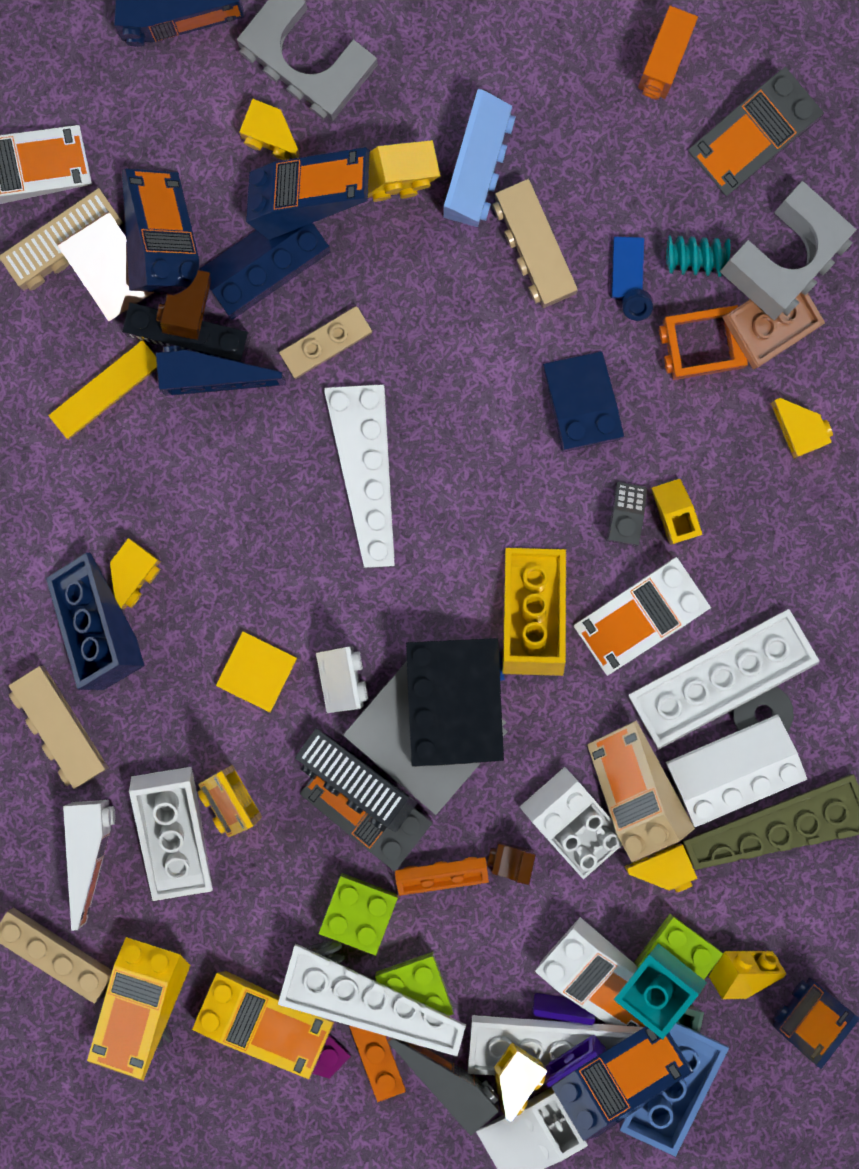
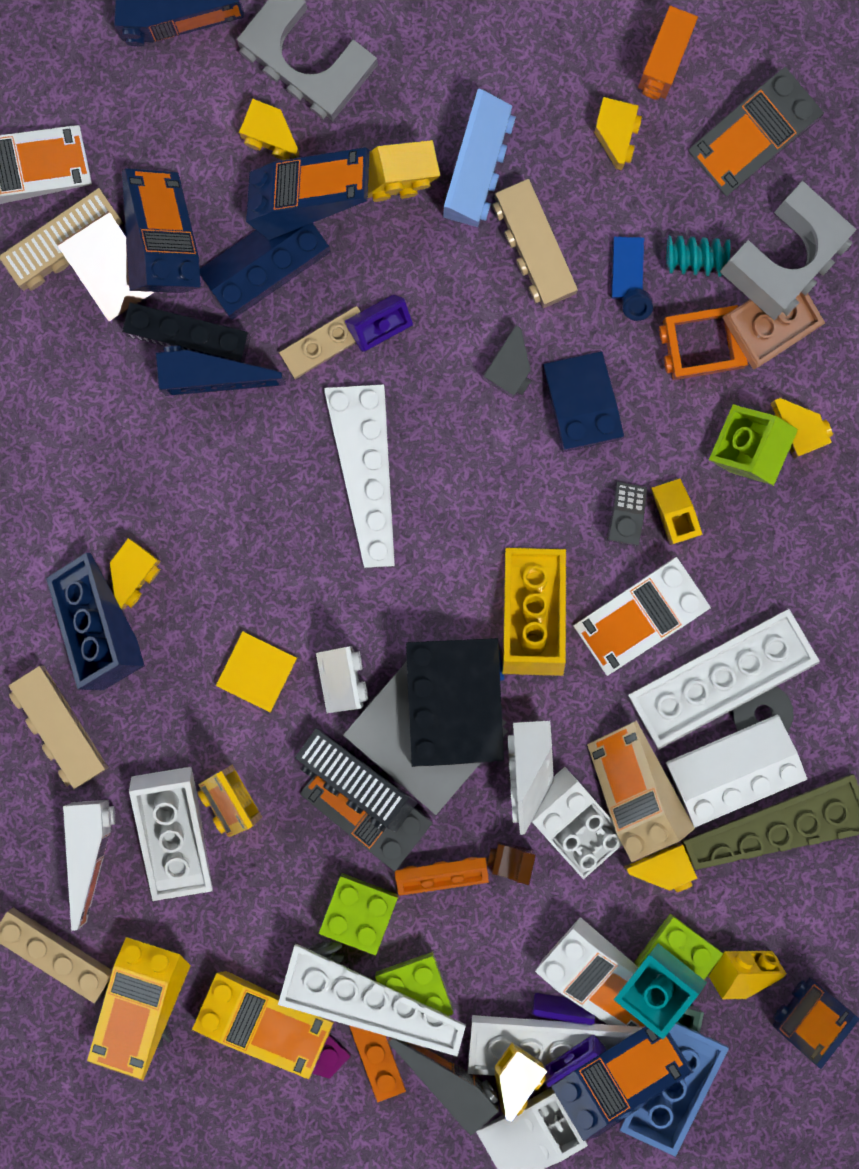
yellow tile [48,340,157,440] -> none
reddish brown arch [156,270,211,340] -> none
none -> dark purple slope [345,295,413,352]
none -> dark grey slope [483,325,532,399]
none -> white slope [508,721,554,835]
none -> yellow slope [594,97,642,170]
none -> lime brick [709,404,798,486]

